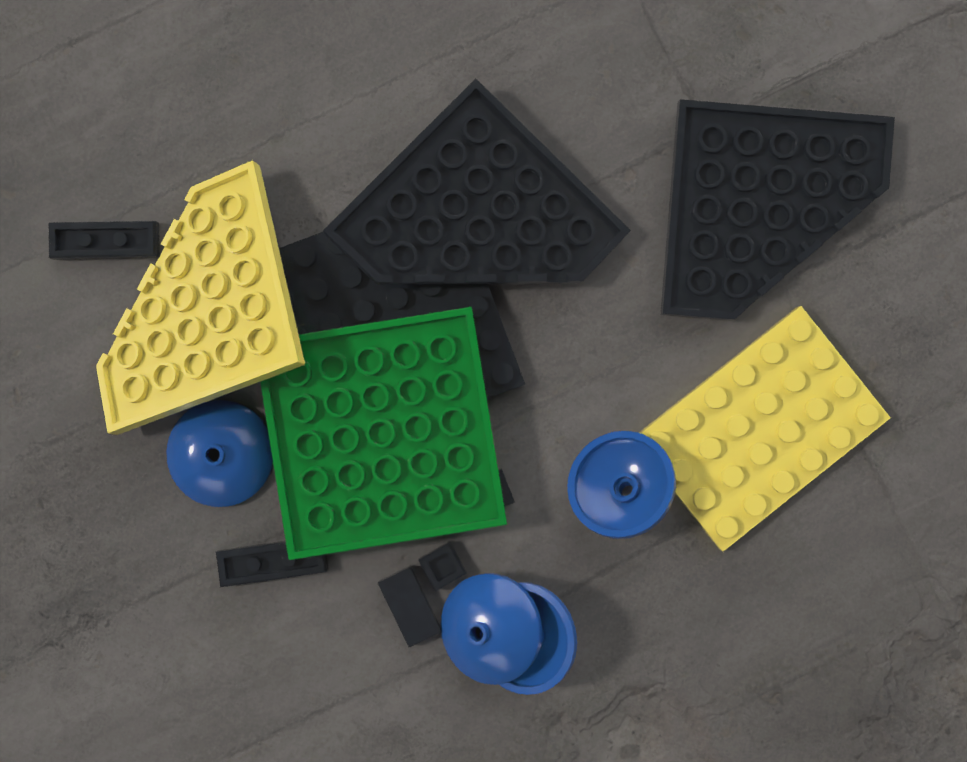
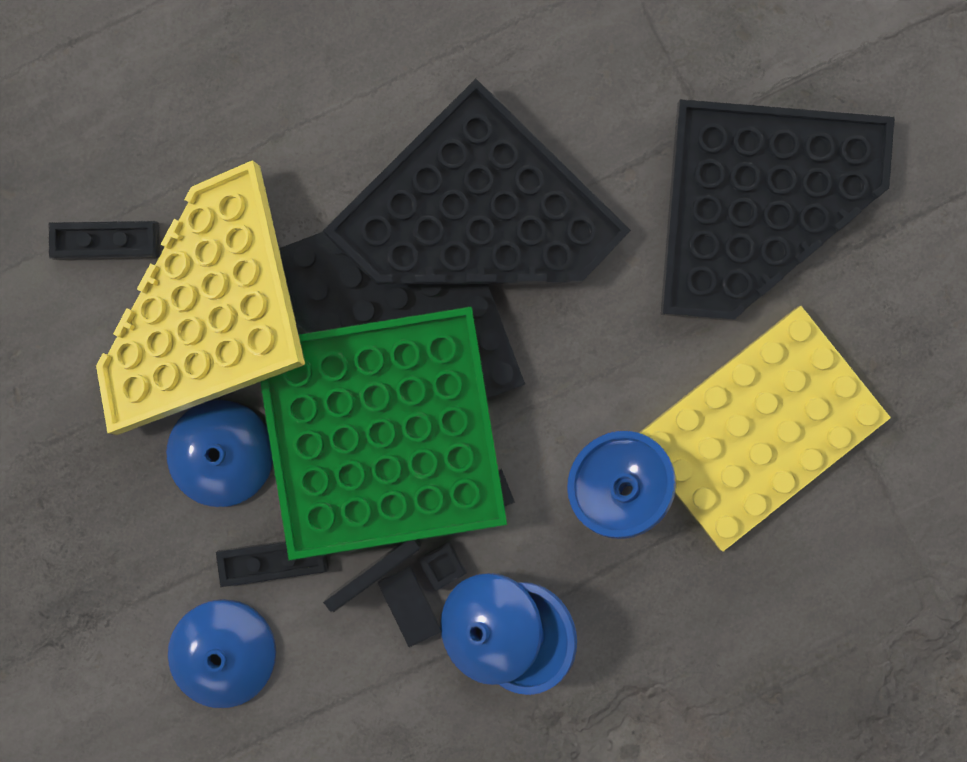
none -> blue dish [168,599,276,708]
none -> black tile [323,539,422,613]

